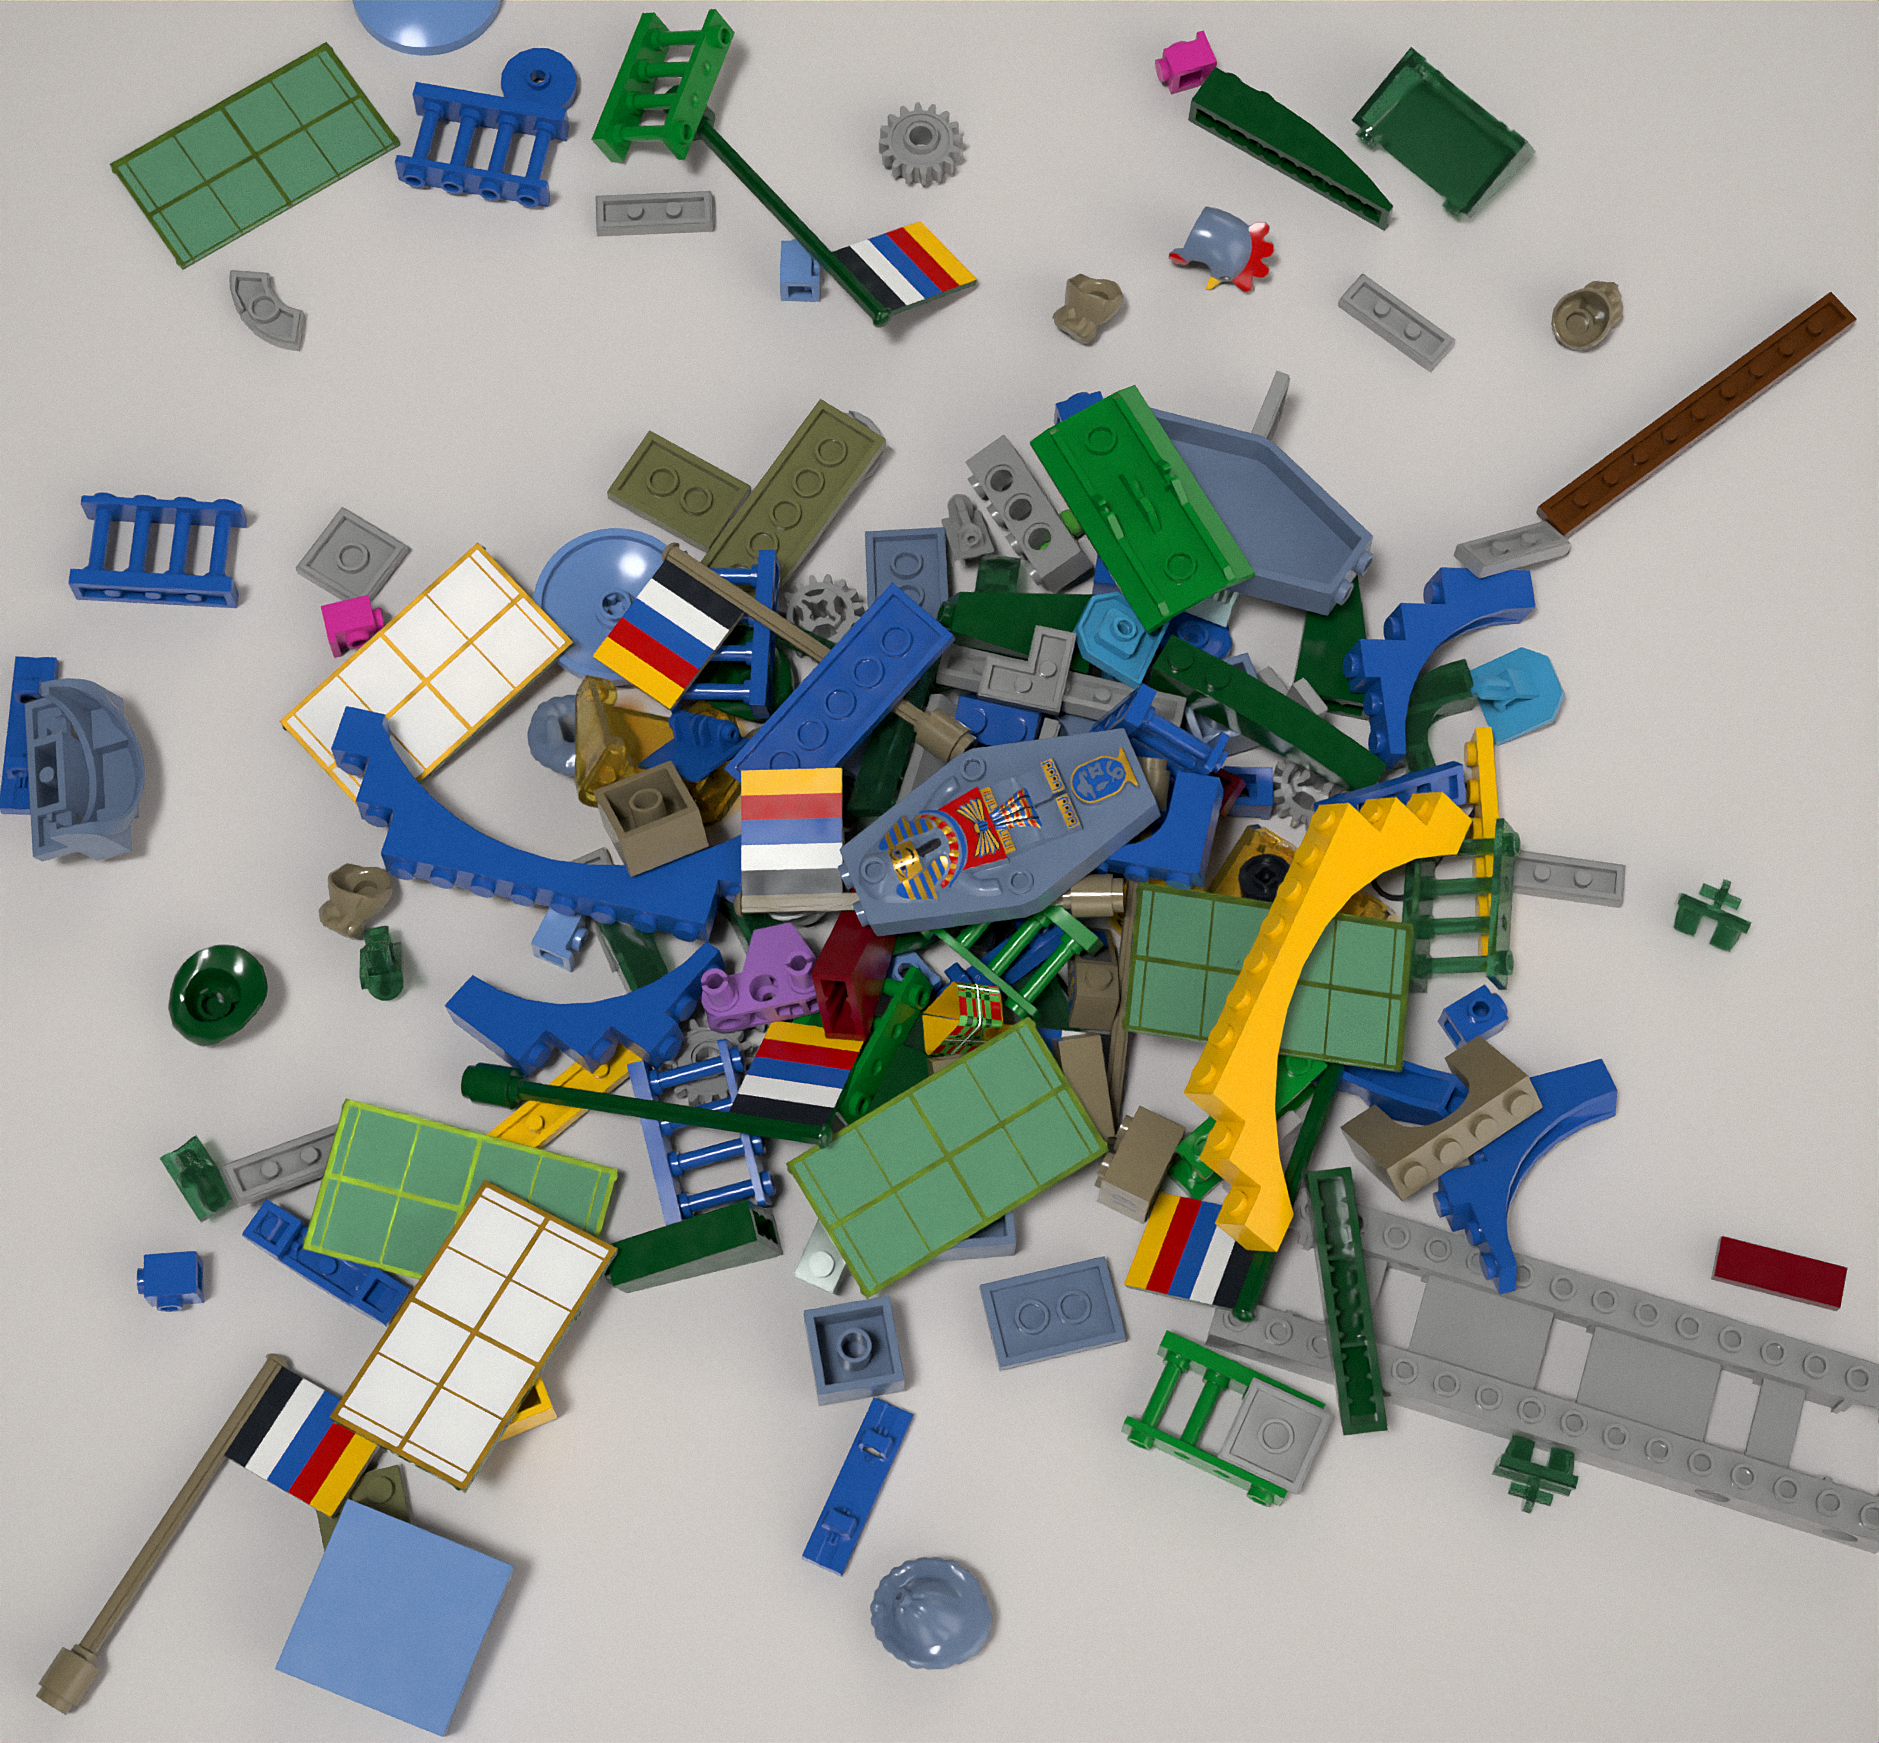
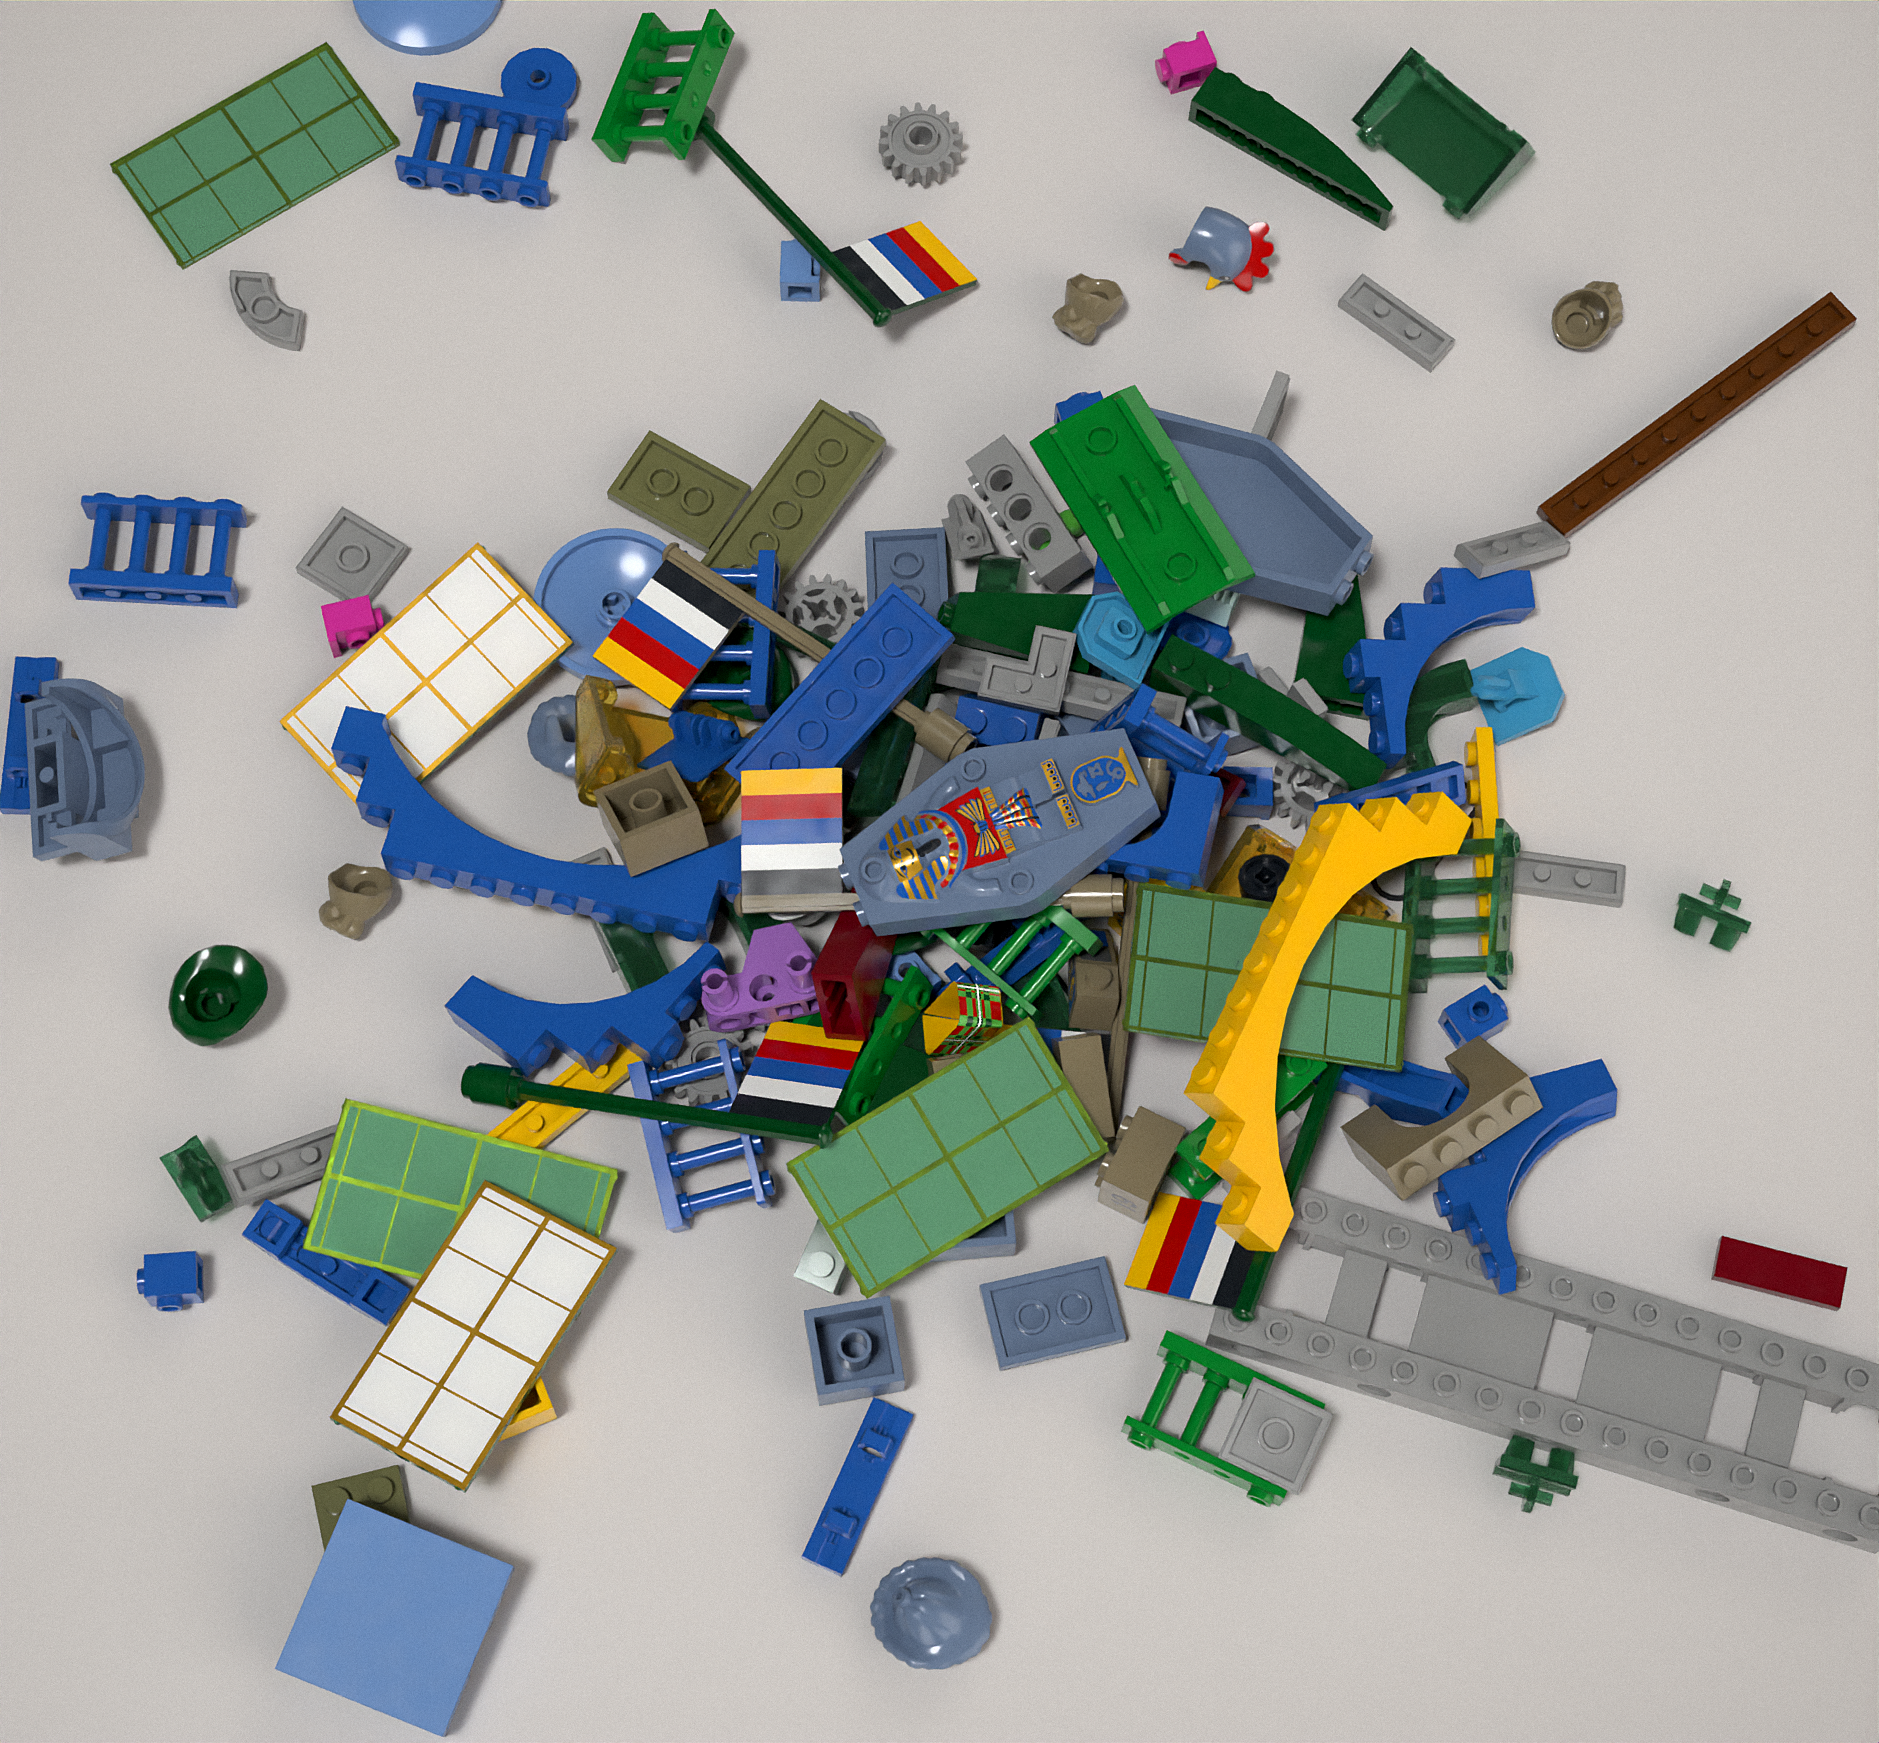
flag [36,1353,381,1715] -> none
clear green hips [359,925,404,1001] -> none
medium blue brick [531,907,589,972] -> none
light grey tile [595,191,713,237] -> none
dark green slope [603,1200,783,1293] -> none
dark green slope [1304,1167,1388,1436] -> none

